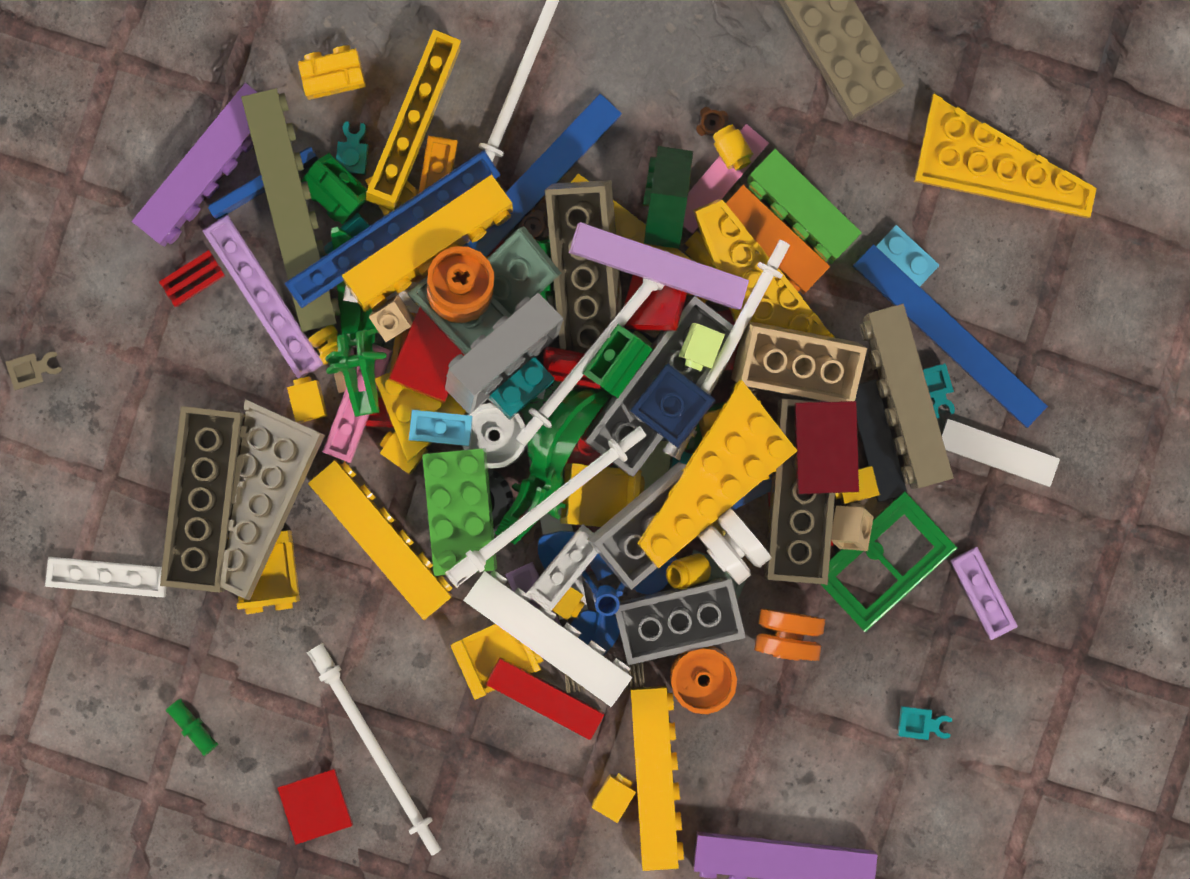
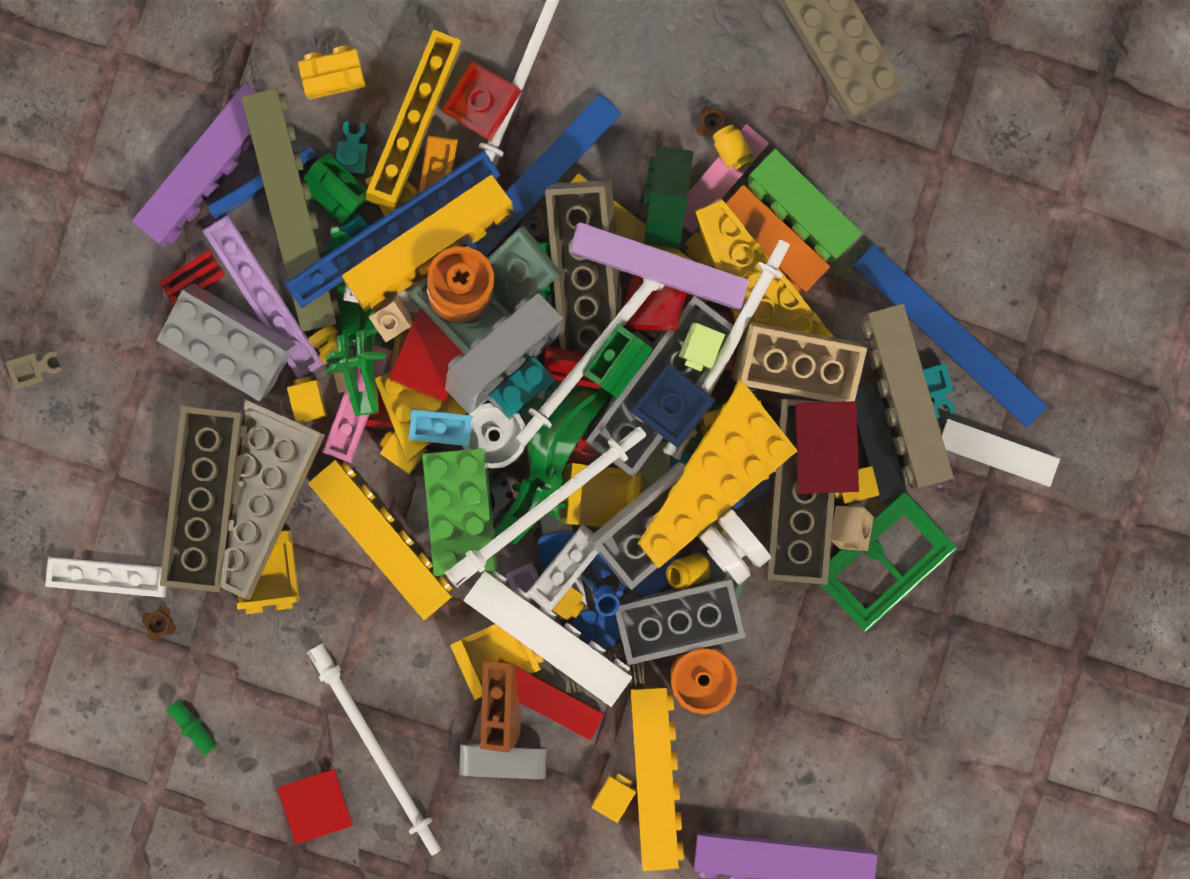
orange wheel [754,608,826,661] -> none
medium azure plate [876,225,940,287] -> none
teal plate [897,706,952,740] -> none
yellow wing [914,94,1097,218] -> none
lavender tile [949,547,1018,640] -> none
none -> reddish brown plate [142,606,176,641]
none -> light grey brick [156,284,296,401]
none -> red tile [441,61,522,141]
none -> light grey beam [459,744,547,779]
none -> dark orange slope [480,661,521,753]

